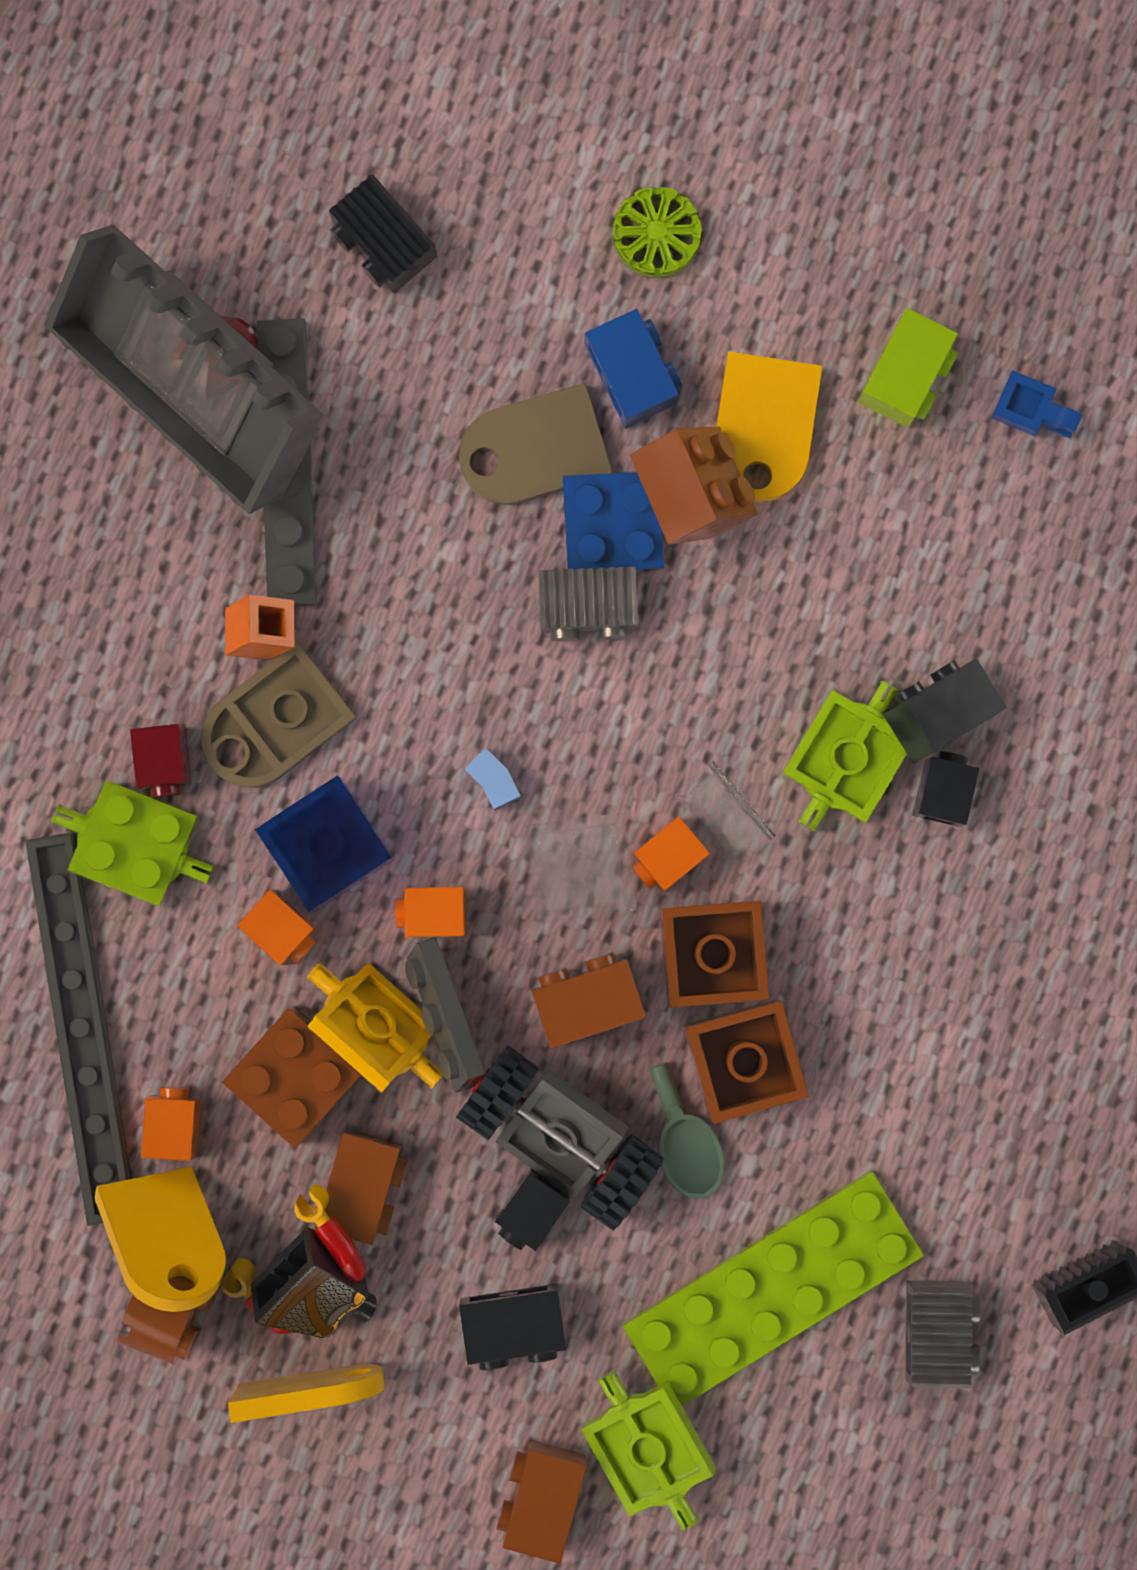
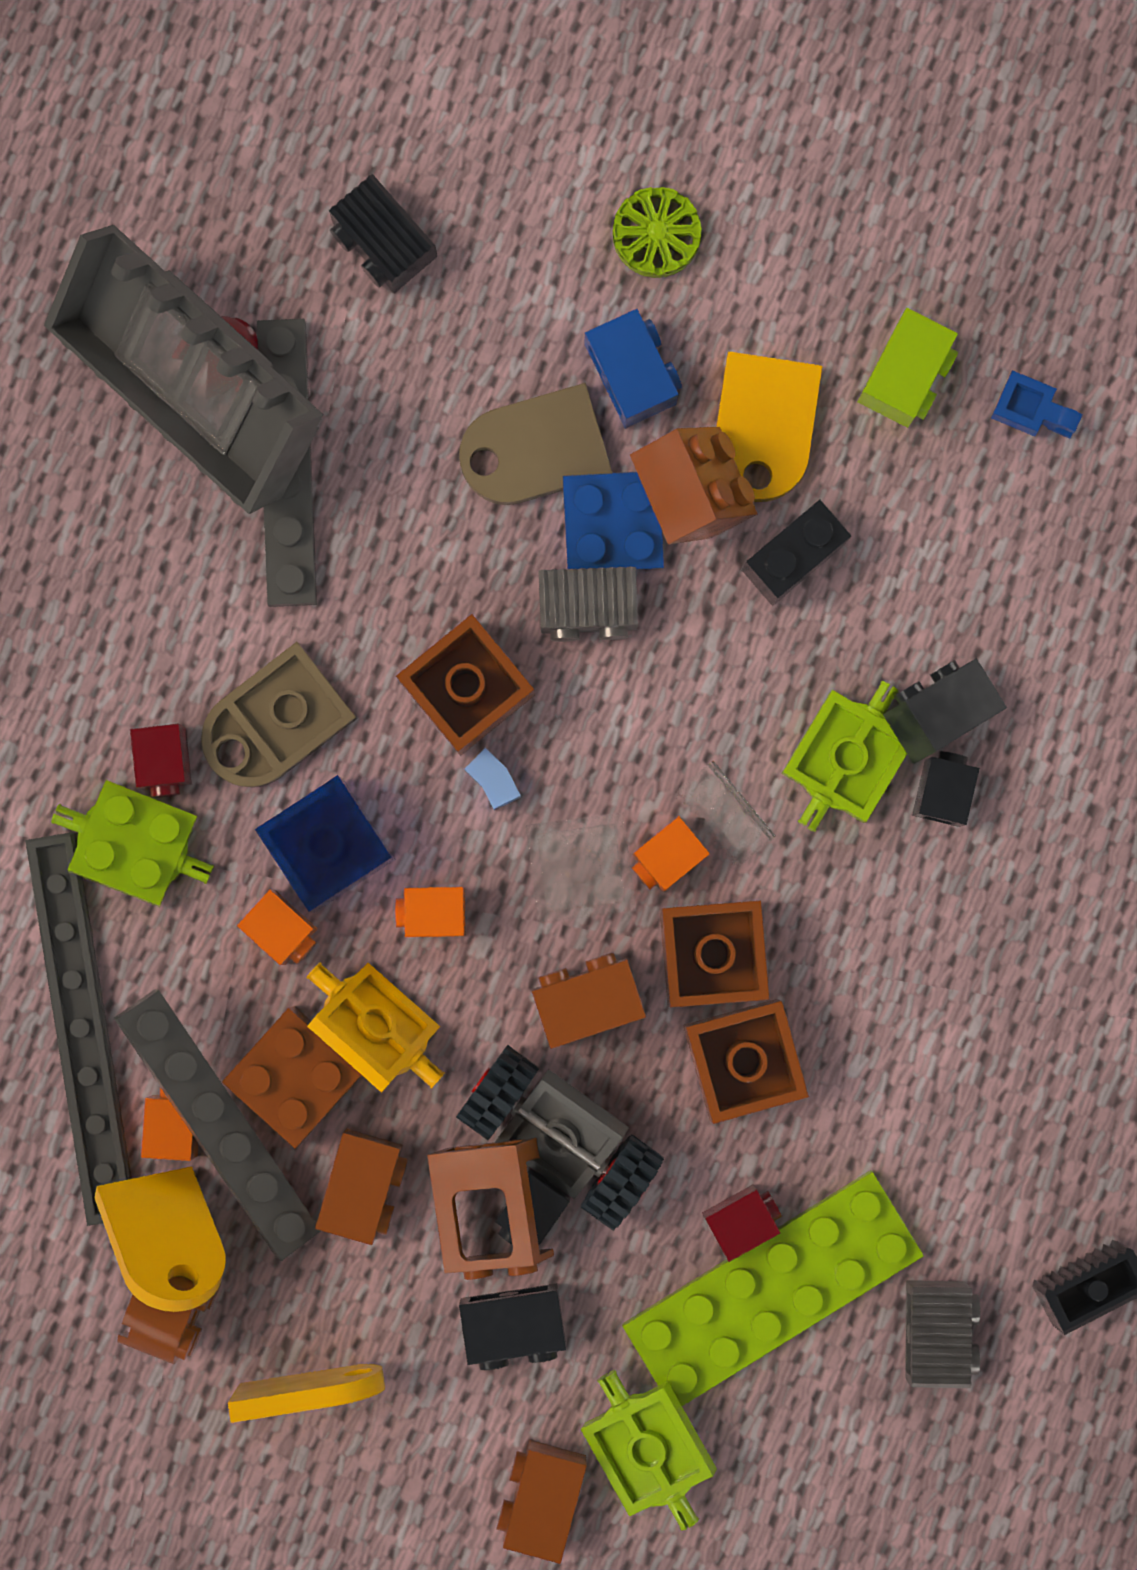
torso [222,1184,377,1338] -> none
orange brick [225,594,295,660] -> none
dark grey plate [405,937,486,1093] -> none
sand green piece [649,1062,724,1199] -> none
none -> dark grey plate [114,989,321,1261]
none -> dark orange brick [396,614,535,756]
none -> dark orange window [427,1138,554,1280]
none -> dark red brick [702,1185,782,1262]
none -> black brick [742,499,851,606]

